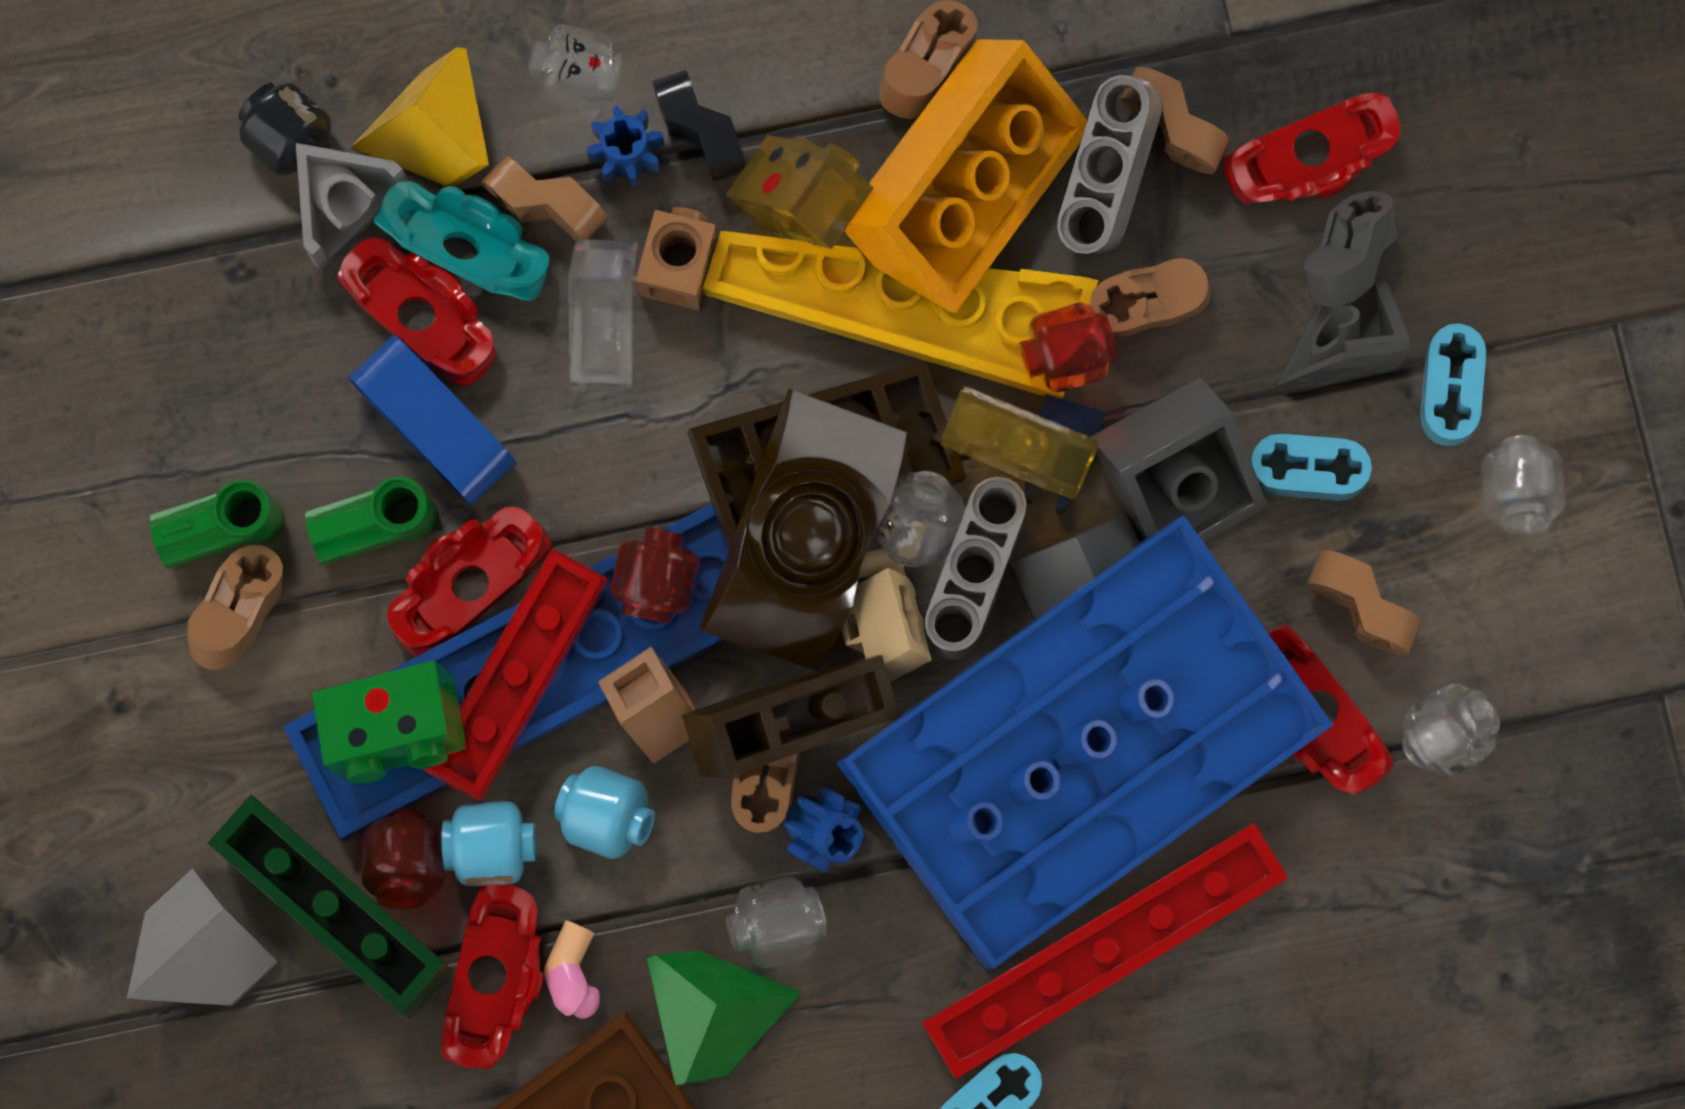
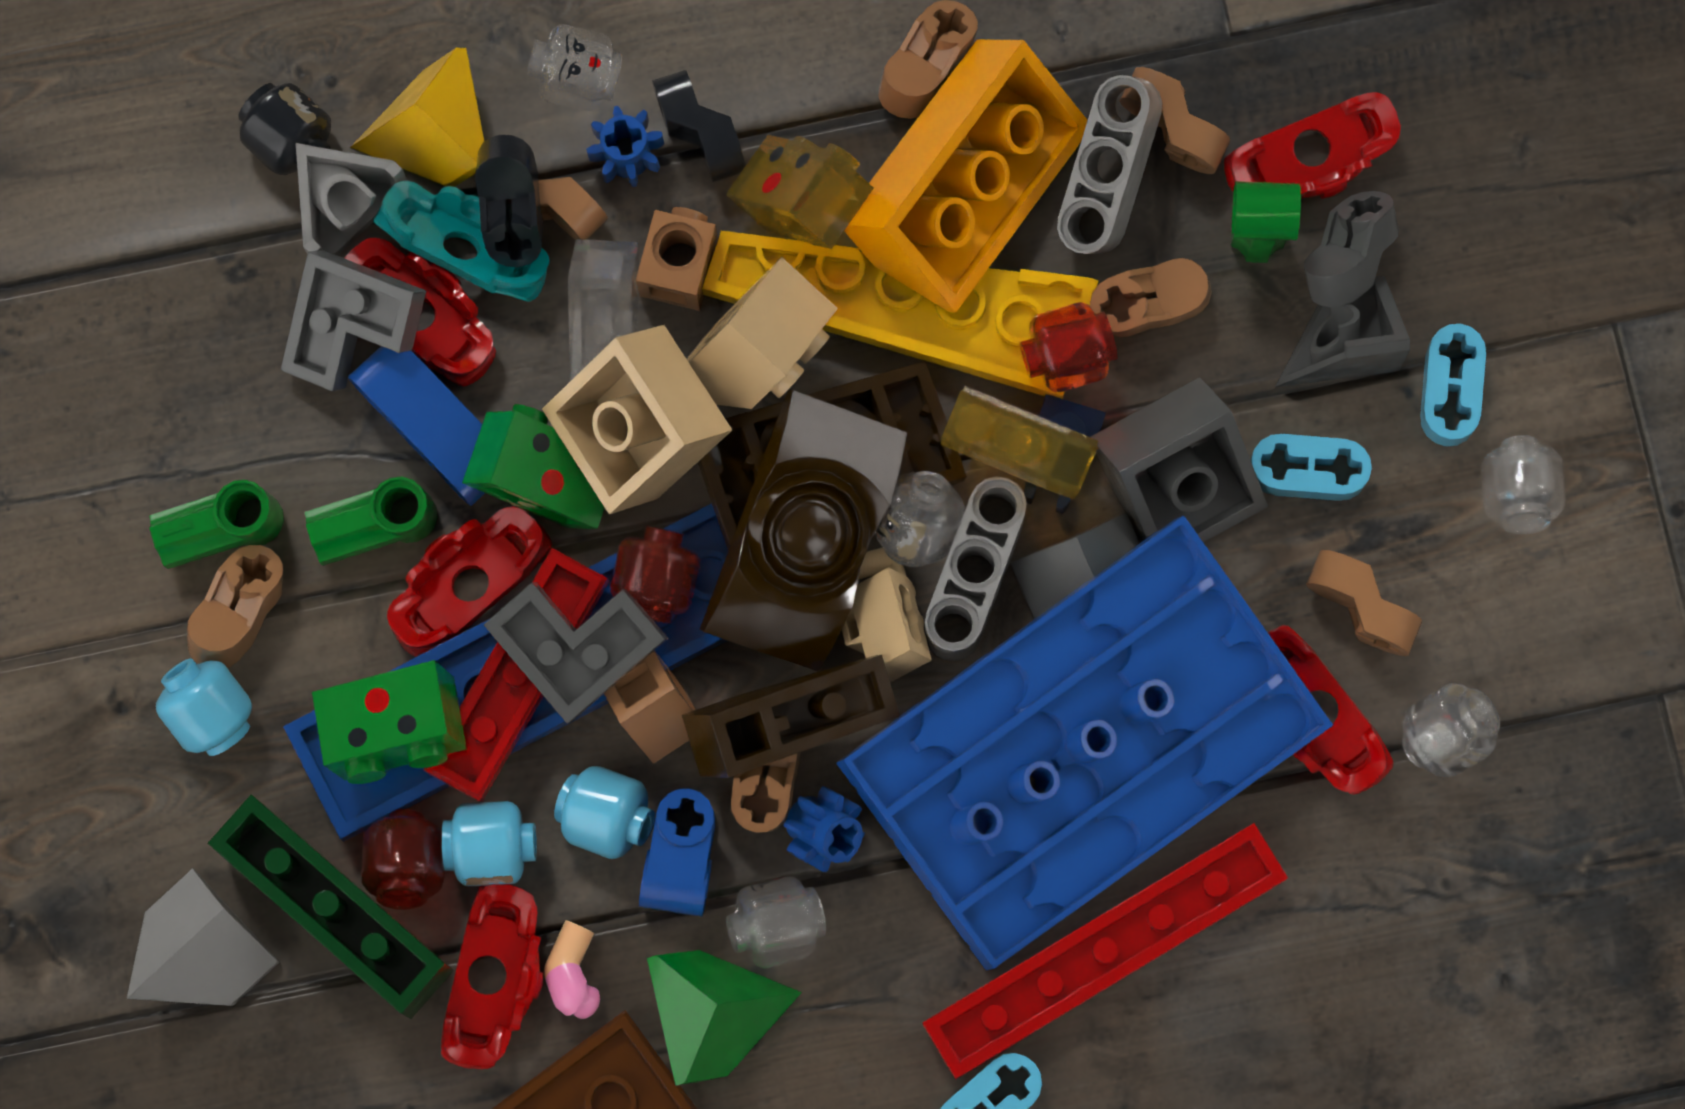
none -> medium azure head [156,659,252,756]
none -> dark grey plate [281,250,426,391]
none -> green brick [462,404,605,529]
none -> black piece [475,135,544,268]
none -> dark grey plate [484,582,668,723]
none -> tan brick [542,325,732,515]
none -> blue piece [639,788,715,917]
none -> tan slope [687,257,838,409]
none -> green piece [1231,181,1301,263]

